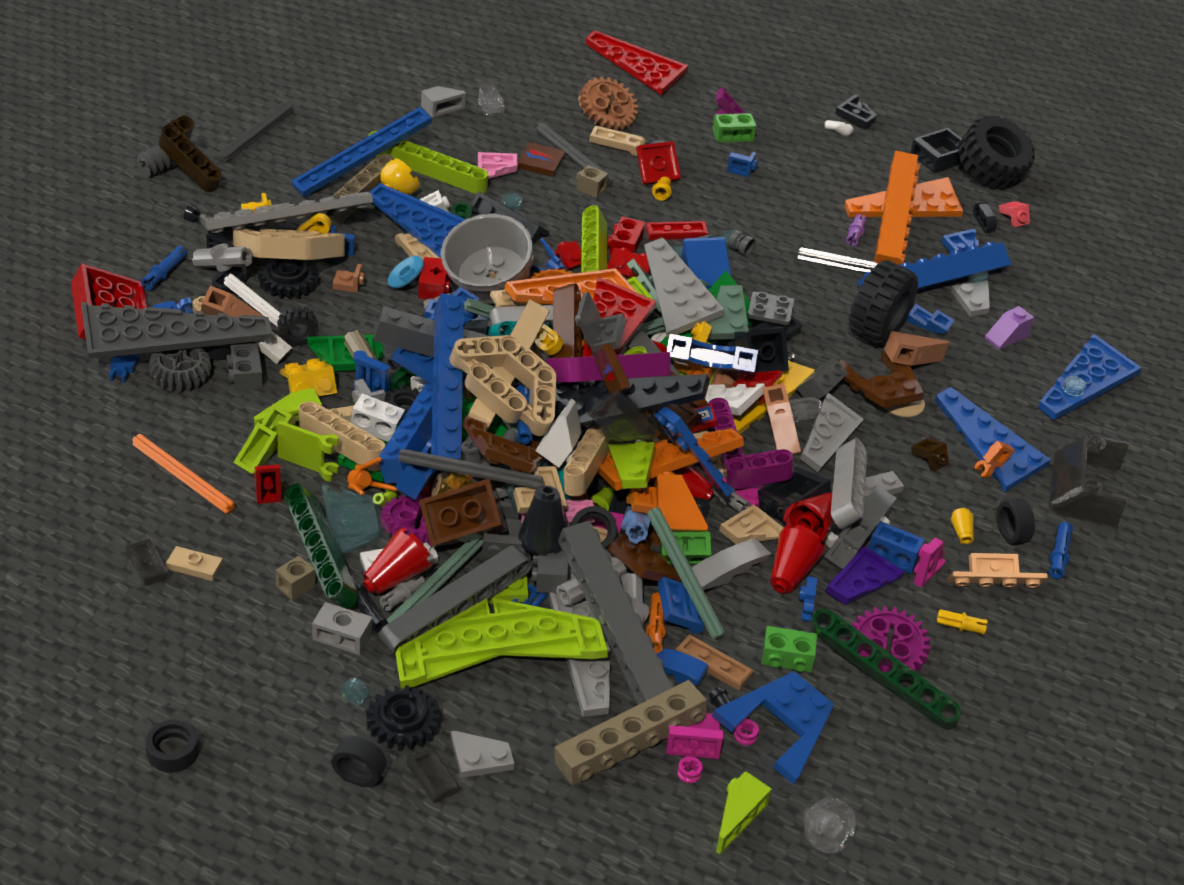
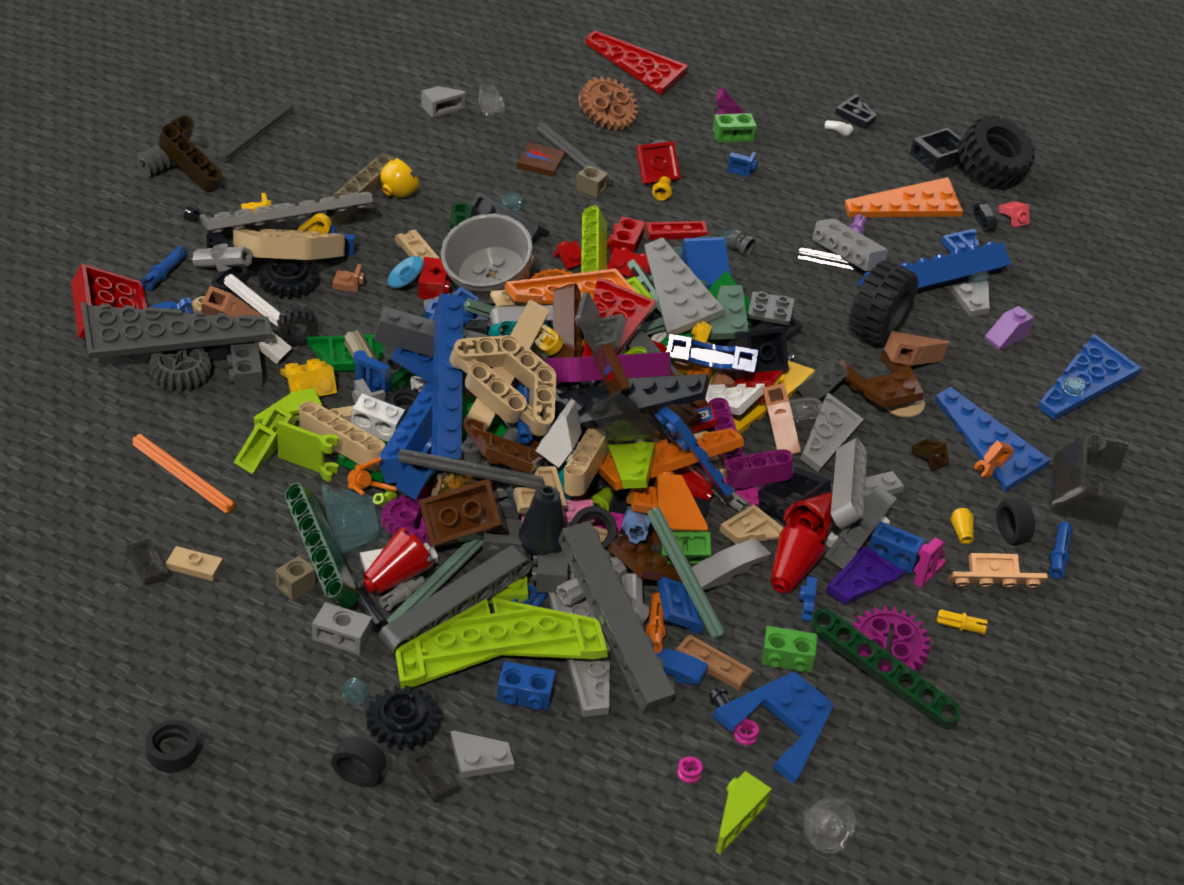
blue plate [109,354,140,383] -> none
red slope [254,464,281,504] -> none
blue plate [291,107,432,197] -> none
lime beam [368,131,488,194] -> none
blue wing [370,183,466,258] -> none
white bracket [419,190,451,213] -> none
bright pink wing [478,152,517,179] -> none
blue plant [531,238,567,272] -> none
dark tan brick [554,680,707,786] -> none
tan plate [589,126,646,156] -> none
dark pink bracket [666,713,723,759] -> none
orange brick [874,150,920,265] -> none
blue slope [905,304,955,334] -> none
none -> blue brick [497,661,556,710]
none -> light grey brick [813,218,888,271]

